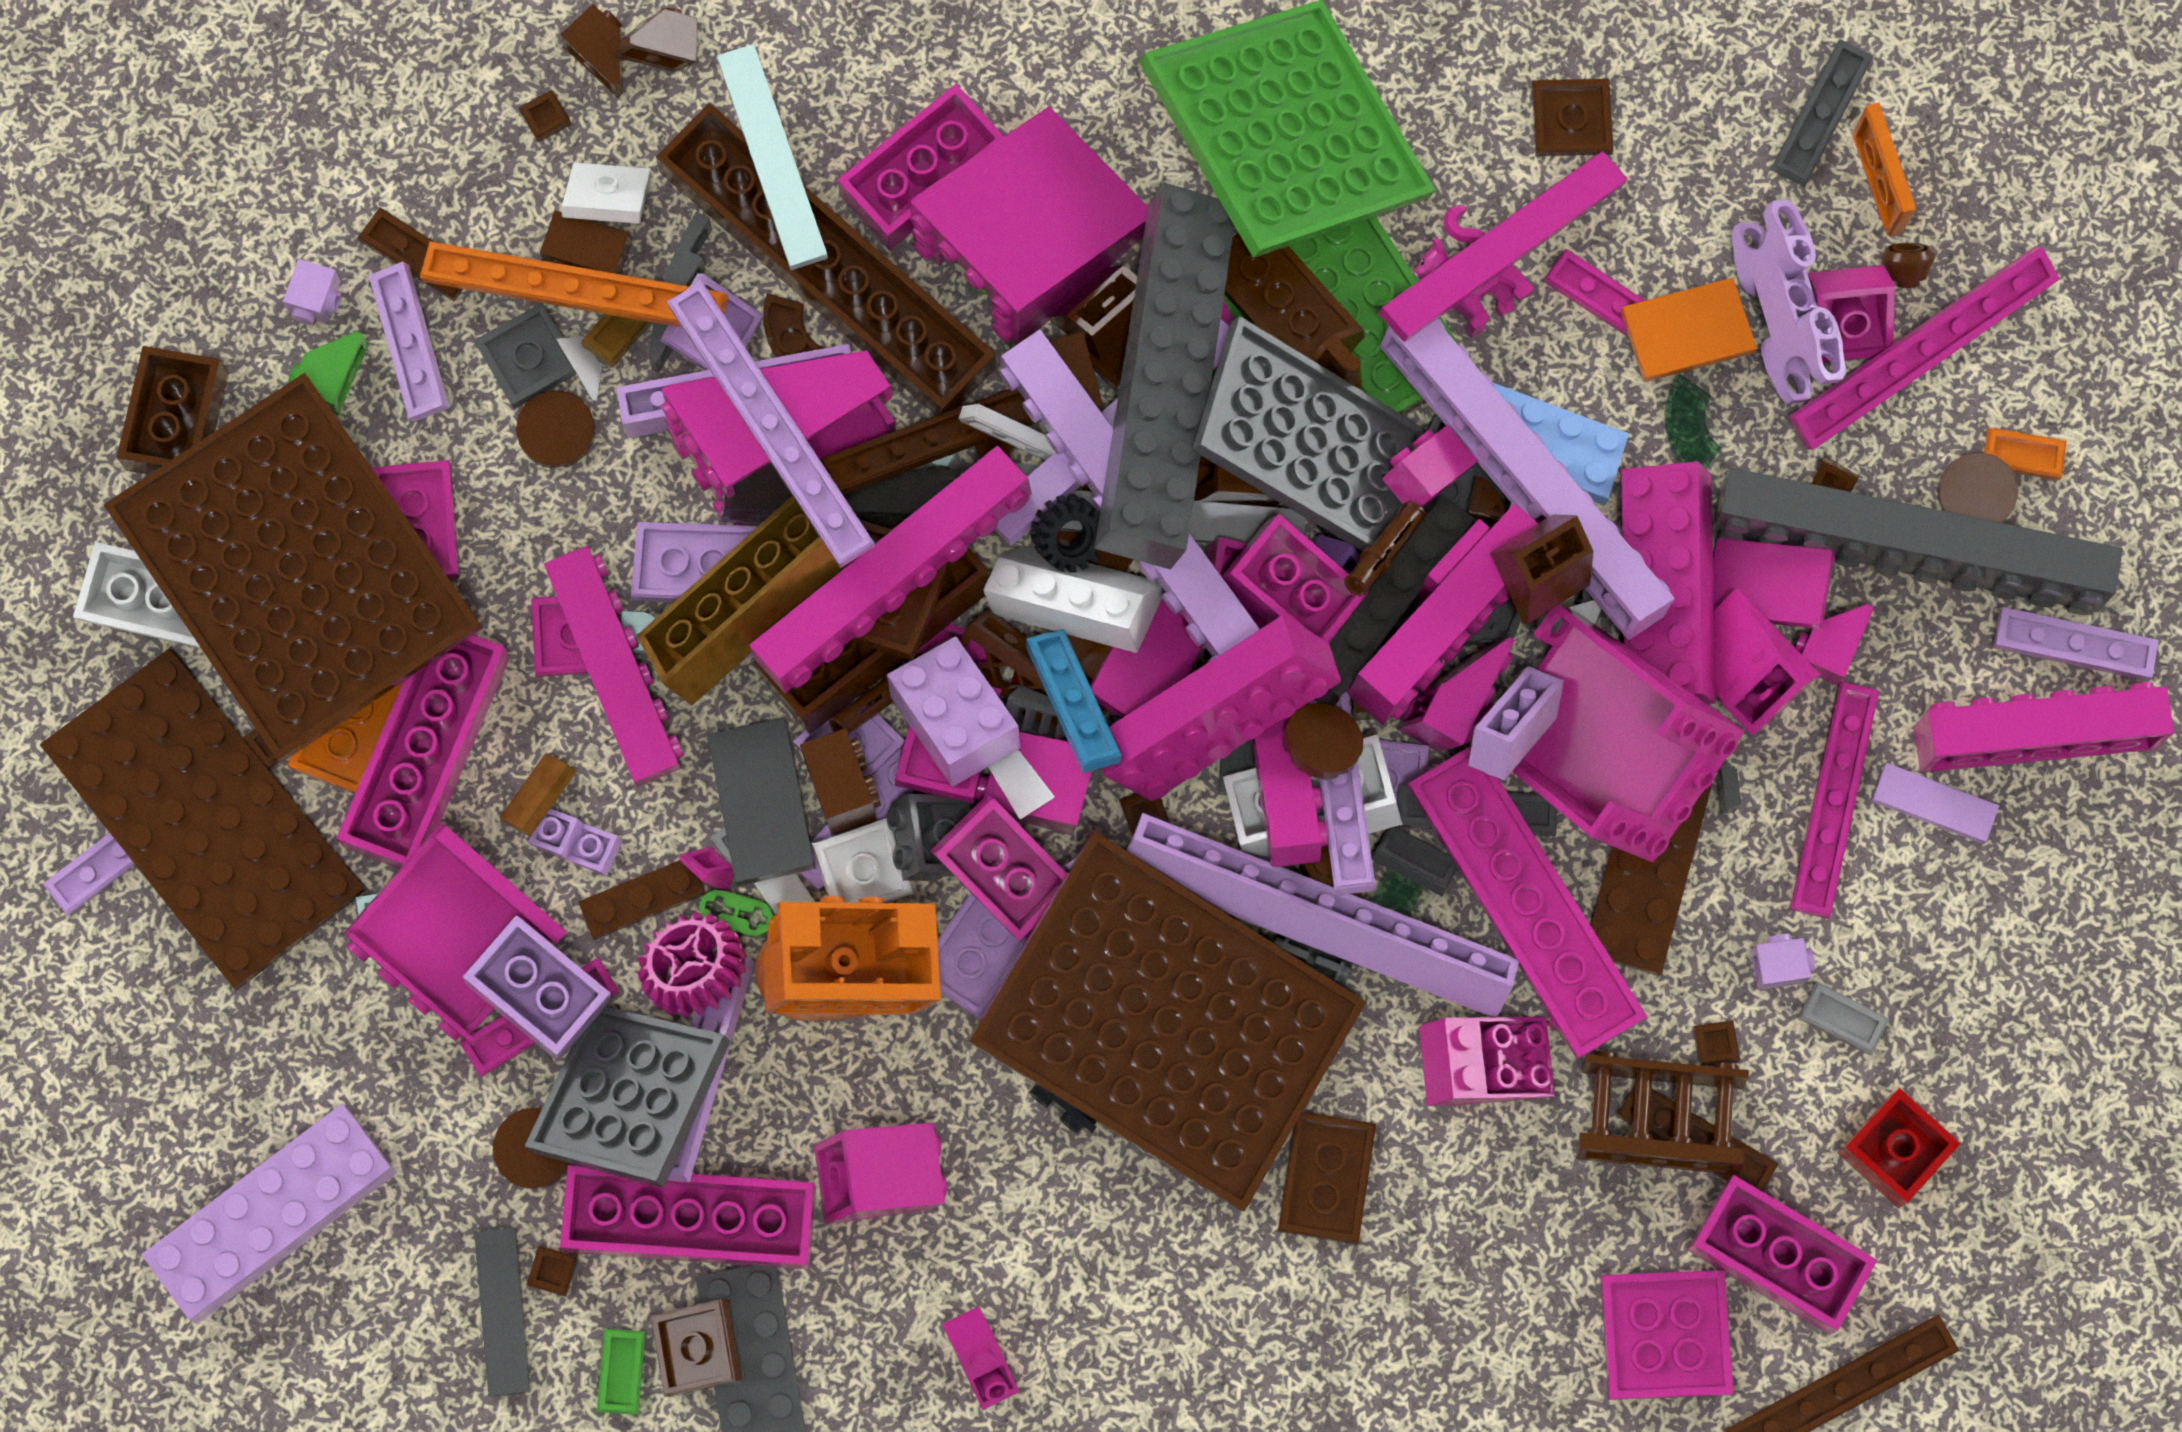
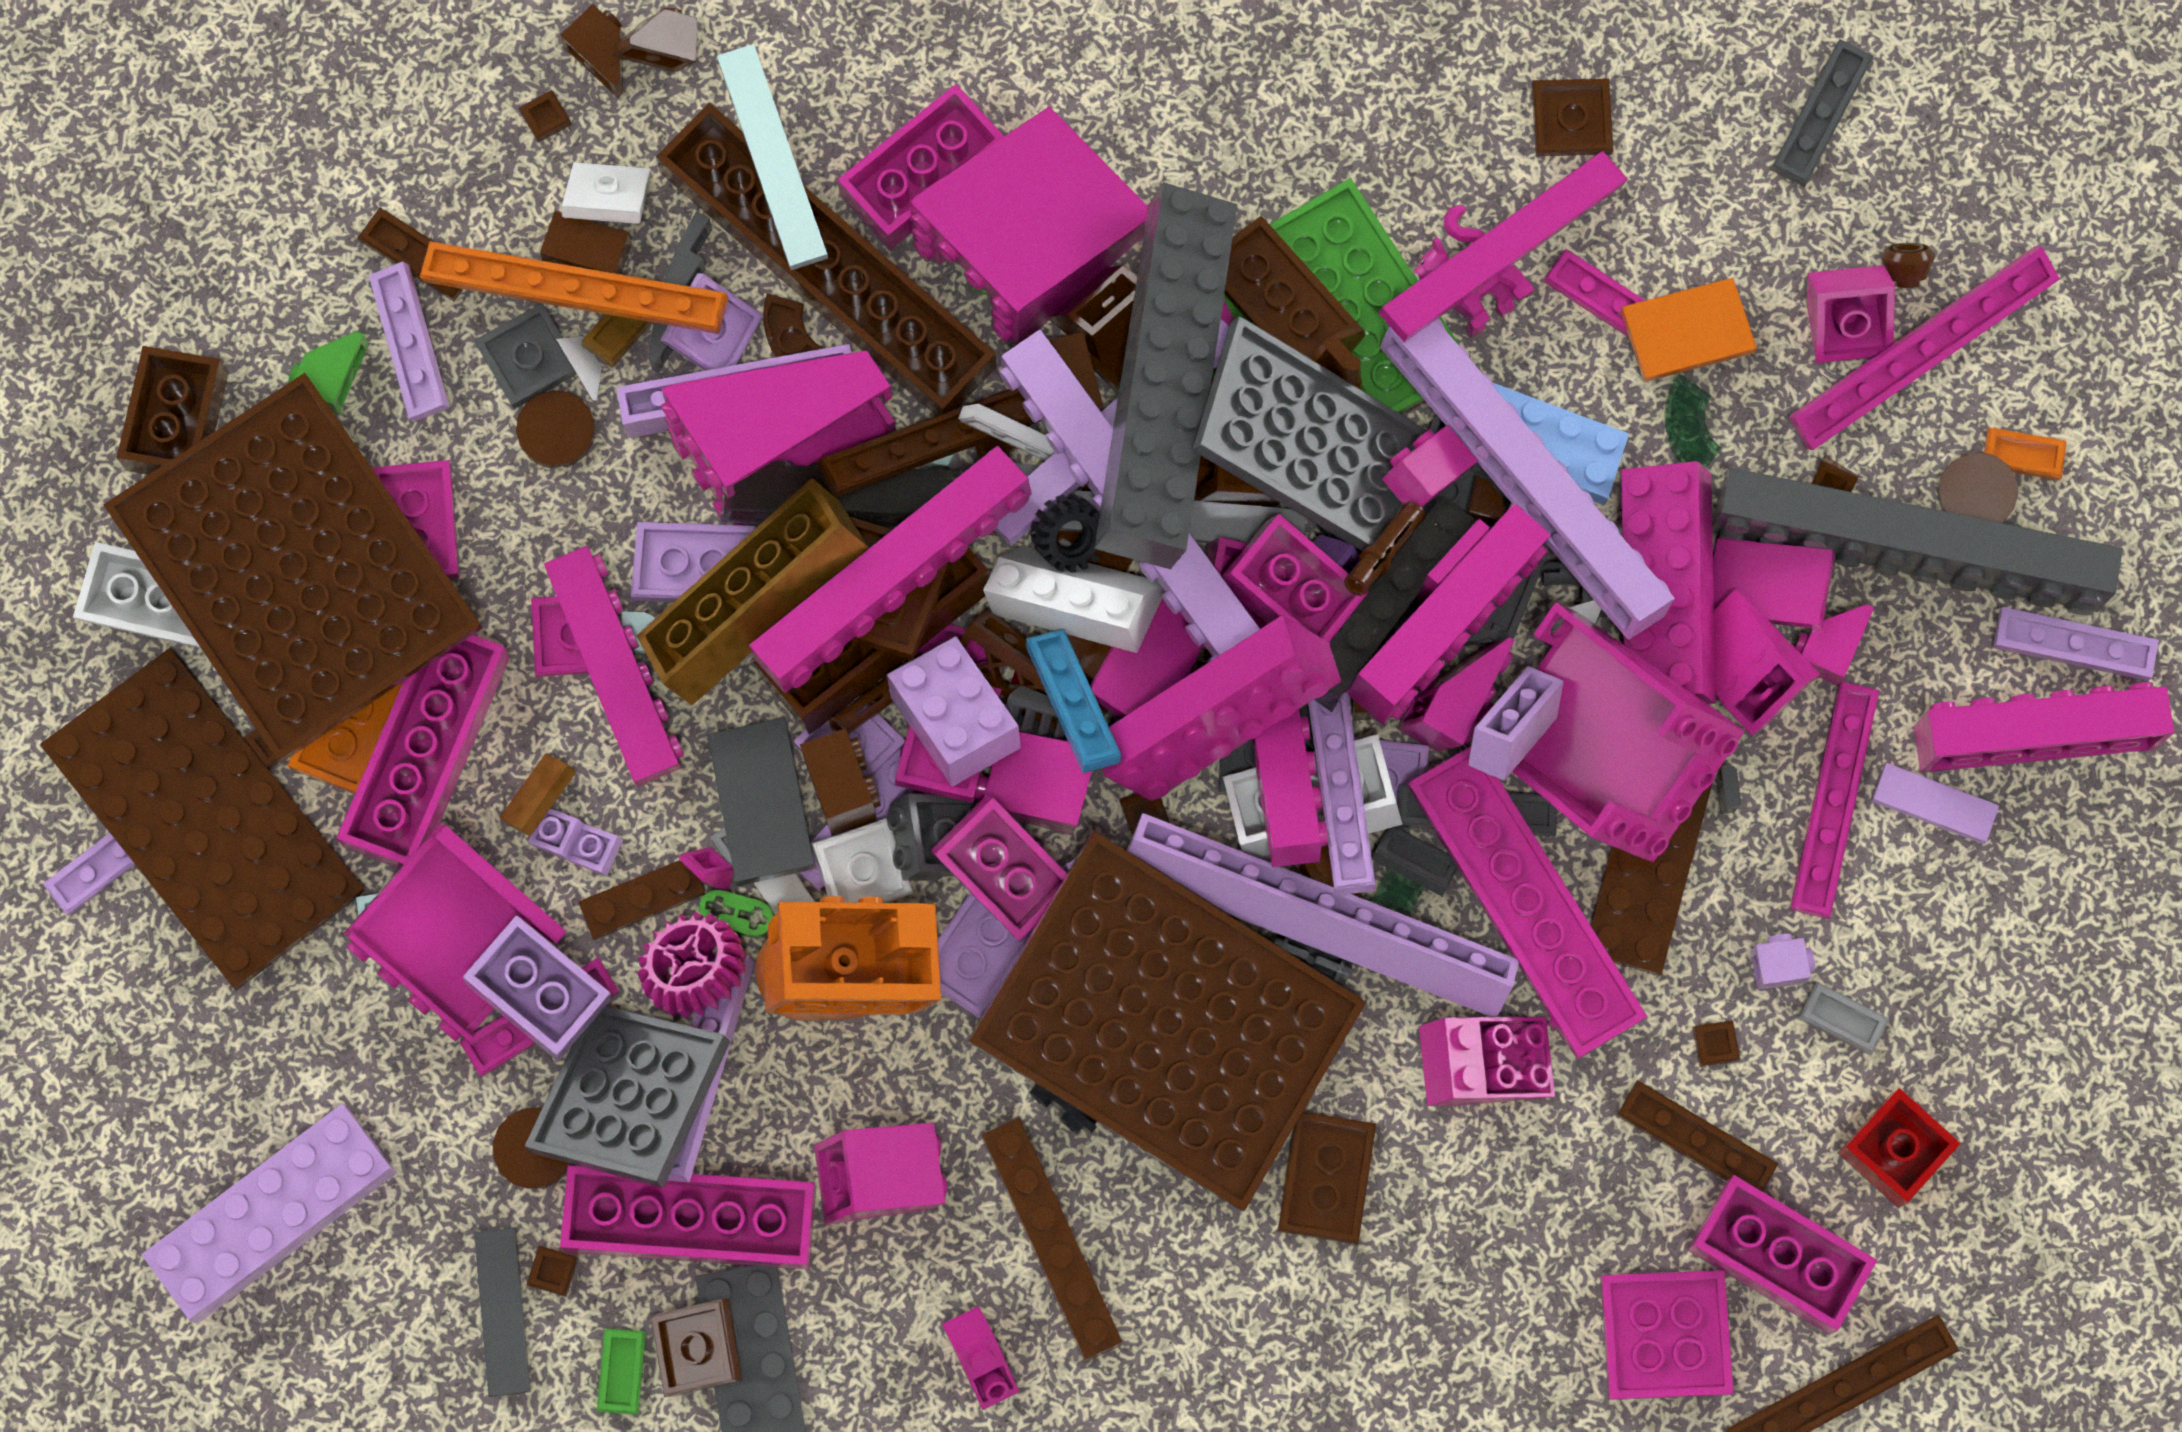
lavender brick [283,259,341,325] -> none
lavender tile [667,281,875,568] -> none
white sticker [988,750,1055,819] -> none
bright green plate [1138,0,1436,258] -> none
reddish brown tile [1282,703,1363,780] -> none
reddish brown slope [1490,514,1594,624] -> none
reddish brown fence [1576,1051,1749,1175] -> none
lavender piece [1731,200,1846,404] -> none
orange tile [1852,102,1916,237] -> none
none -> reddish brown brick [982,1118,1123,1363]

